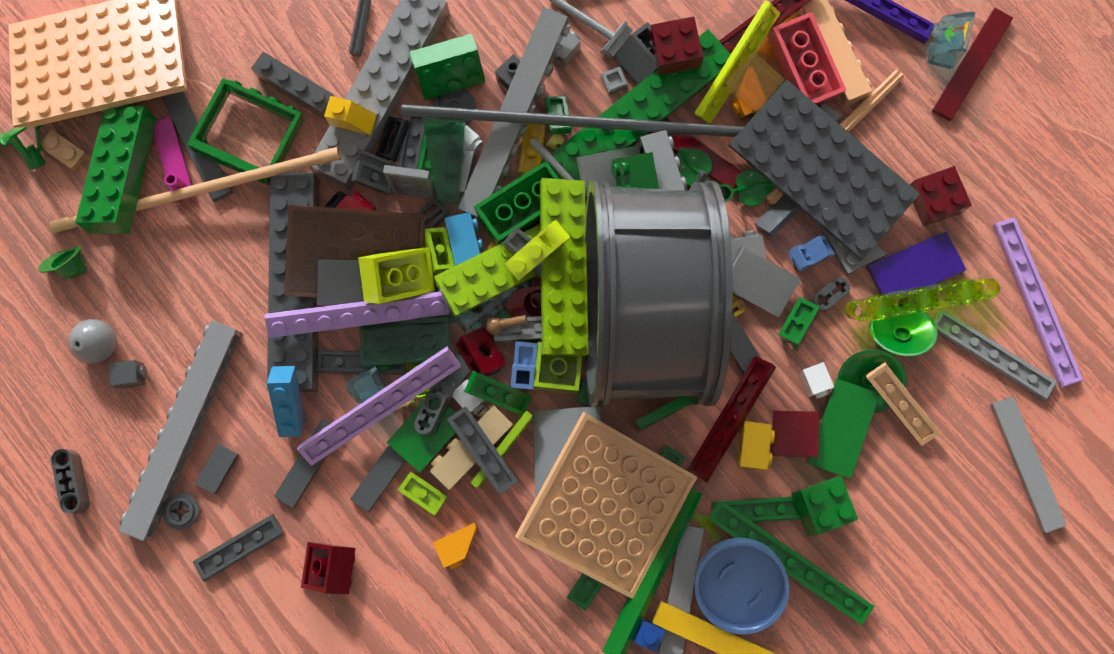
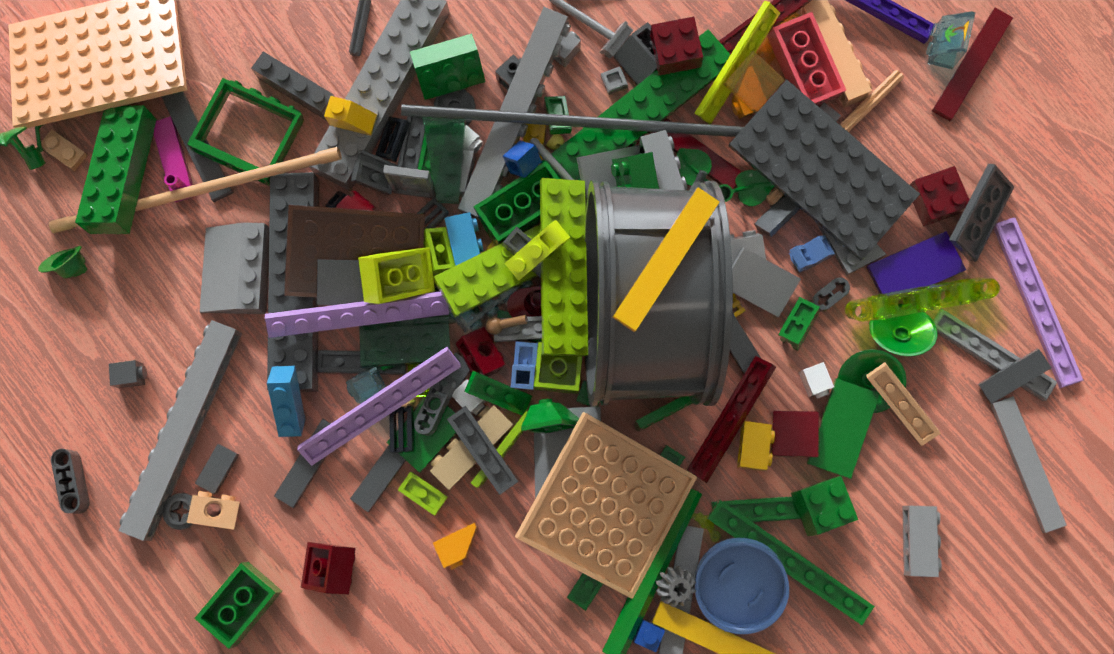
light grey piece [68,319,117,364] -> none
dark grey tile [193,514,285,581] -> none
none -> light nougat brick [187,491,240,530]
none -> green brick [194,562,282,649]
none -> light grey slope [200,223,269,314]
none -> black tile [389,406,414,454]
none -> blue brick [503,140,542,178]
none -> green slope [521,399,579,434]
none -> yellow tile [612,187,720,332]
none -> light grey gear [656,566,696,607]
none -> light grey brick [902,506,942,577]
none -> dark grey tile [949,163,1014,262]
none -> dark grey tile [978,349,1052,404]

